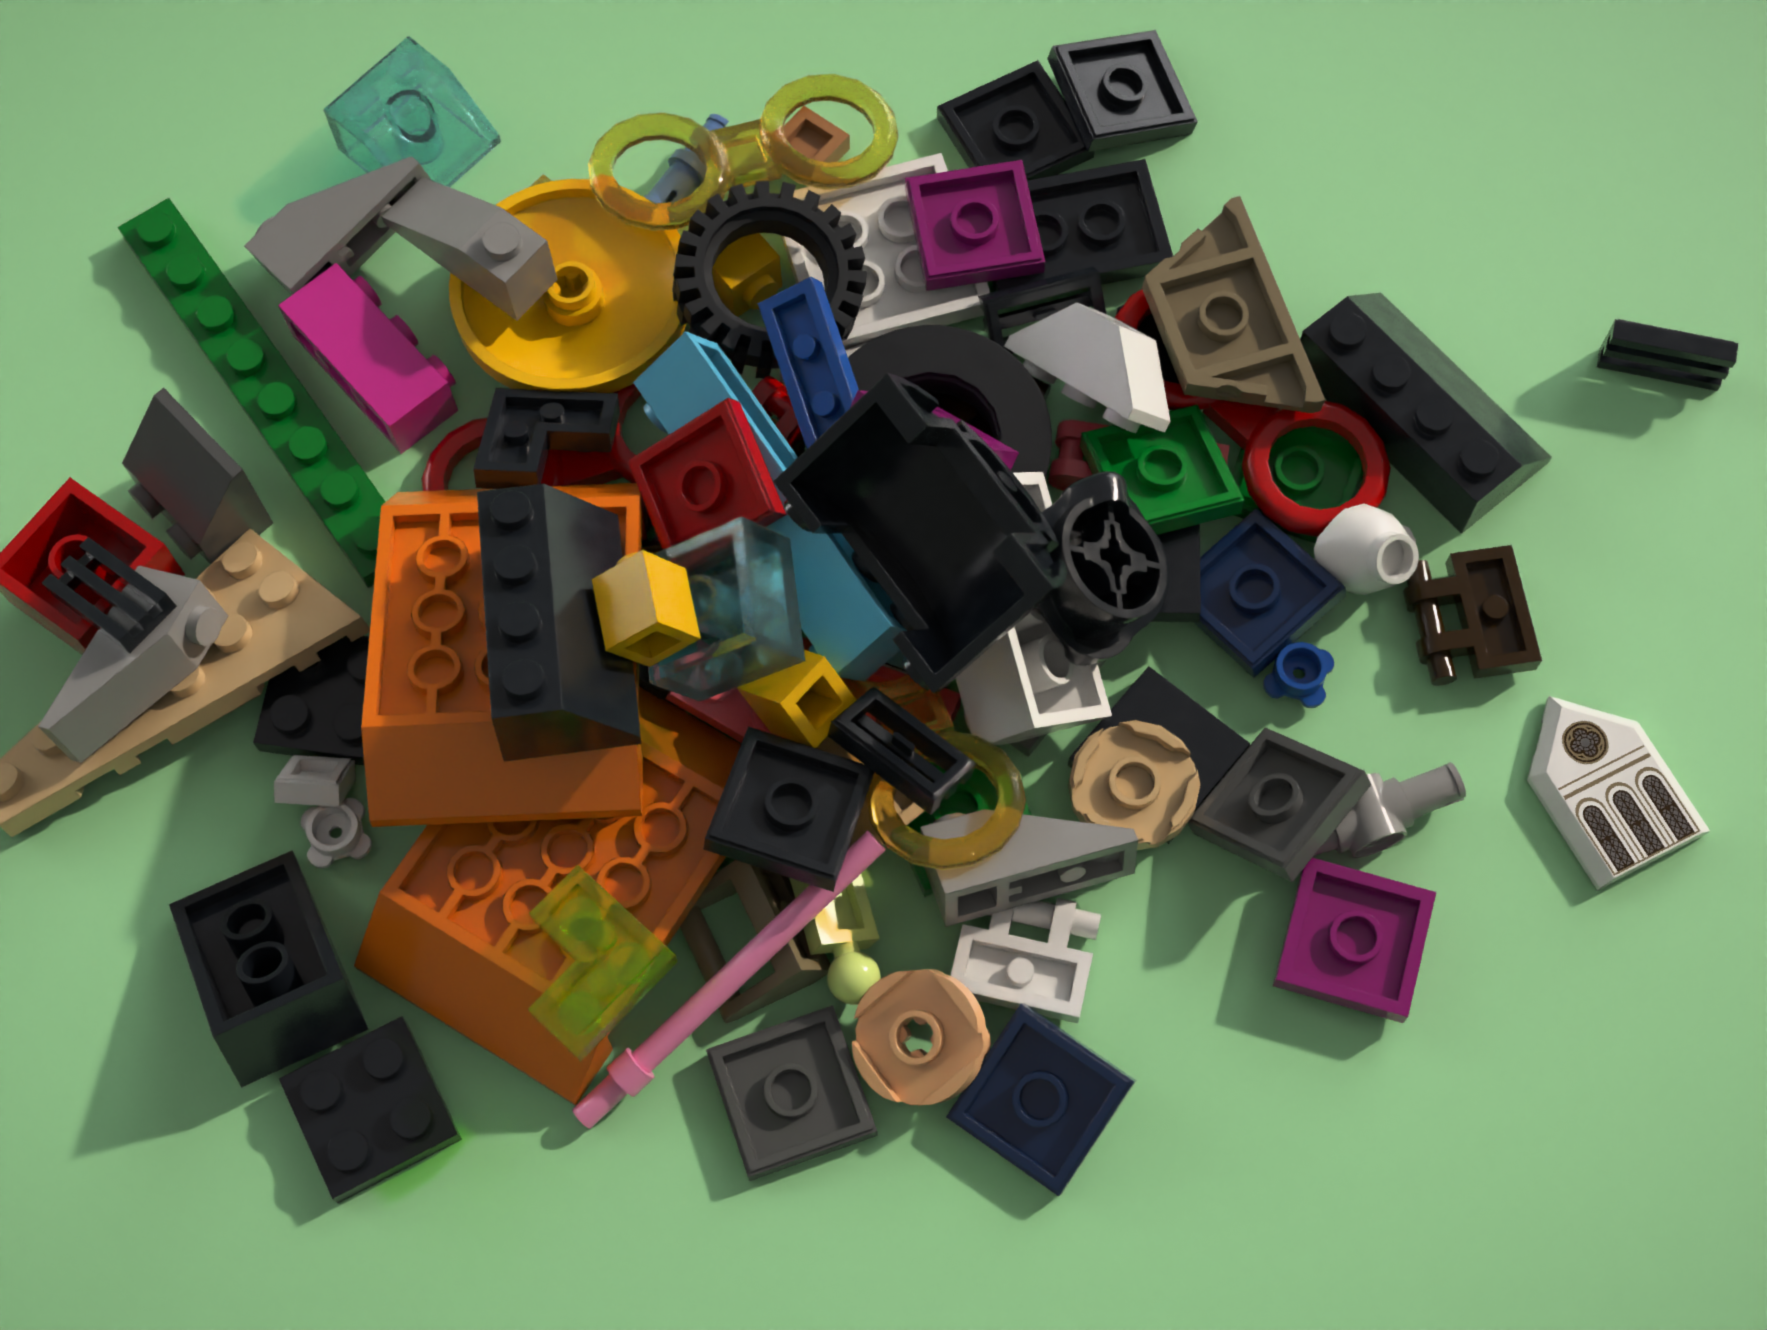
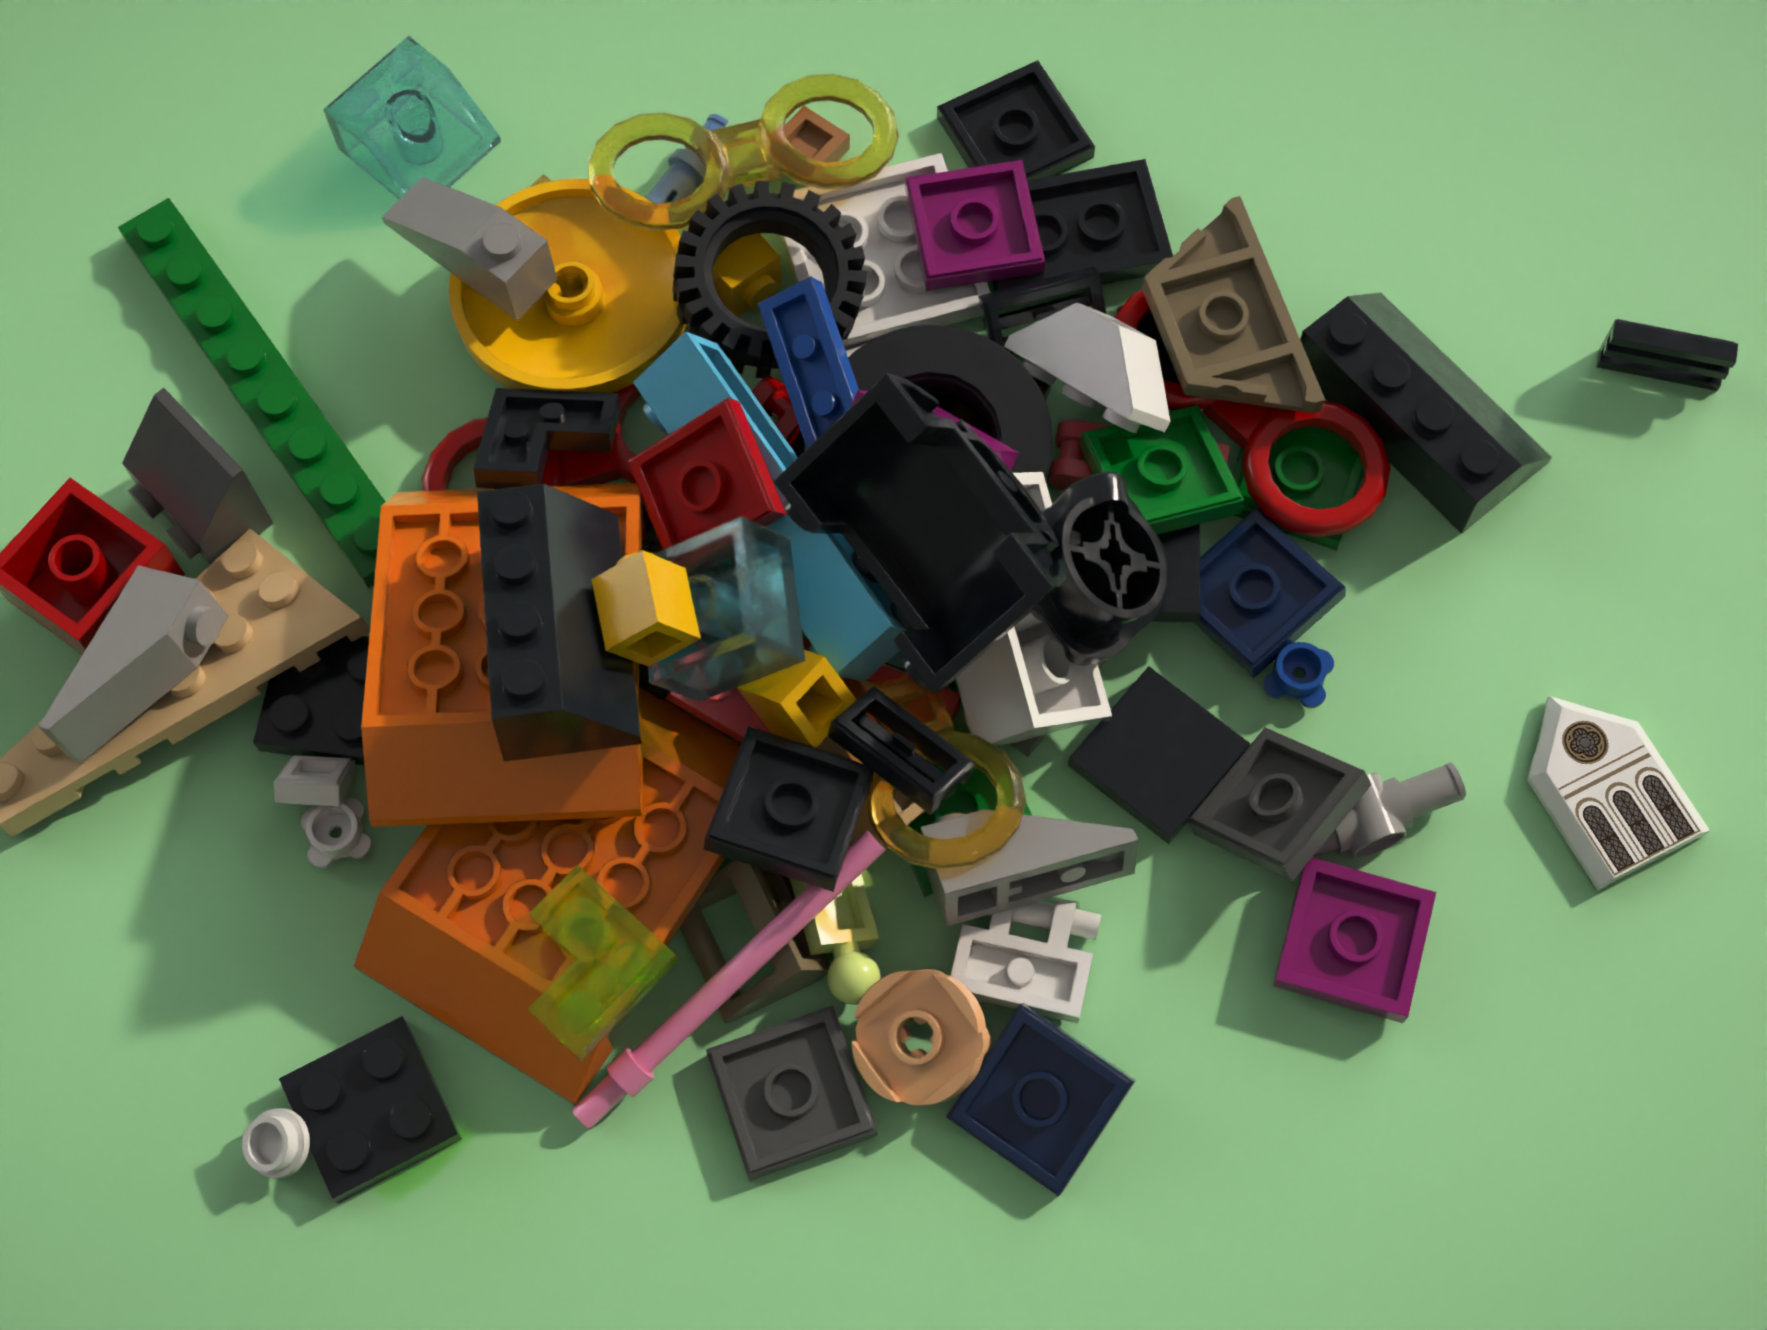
black tile [42,537,177,653] -> none
black slope [169,850,369,1088] -> none
light grey slope [244,156,431,295] -> none
dark pink brick [278,263,458,454] -> none
black tile [1047,30,1198,152] -> none
tan tile [1068,720,1201,850] -> none
white piece [1314,503,1419,595] -> none
dark brown plate [1403,545,1542,686] -> none
none -> white plate [242,1108,310,1178]

